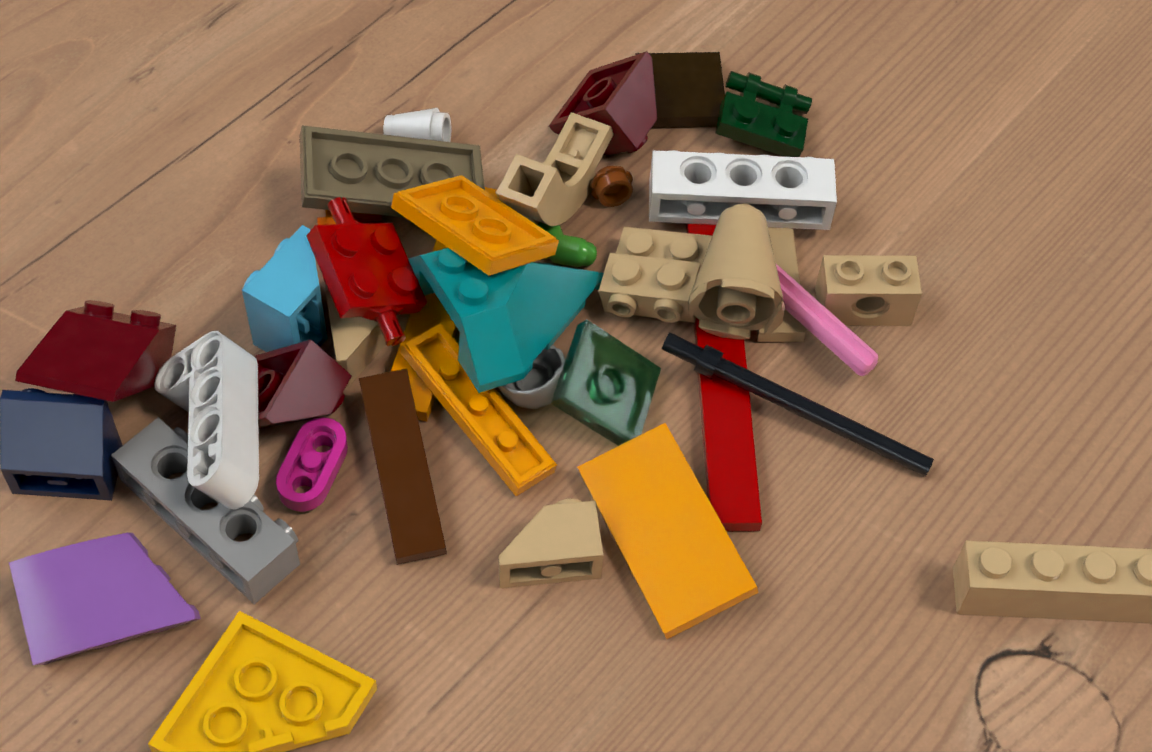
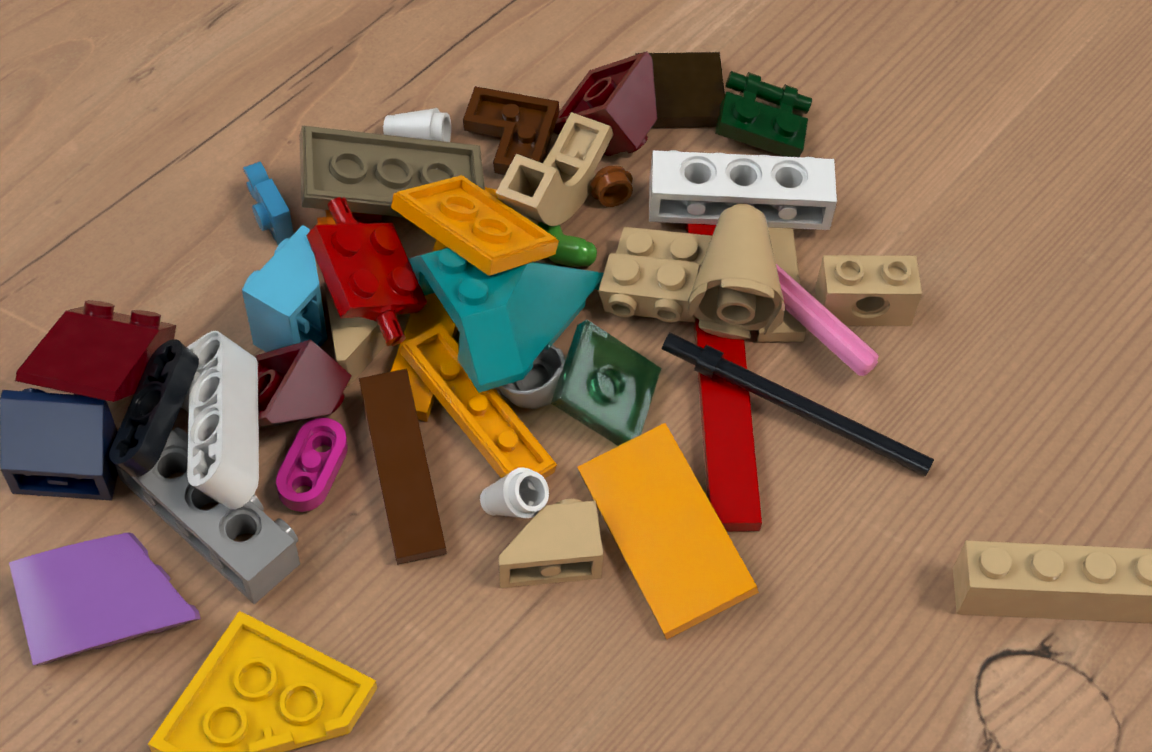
none -> black beam [109,339,199,477]
none -> dark azure plate [243,161,294,245]
none -> reddish brown plate [463,86,560,175]
none -> white cone [480,467,549,518]

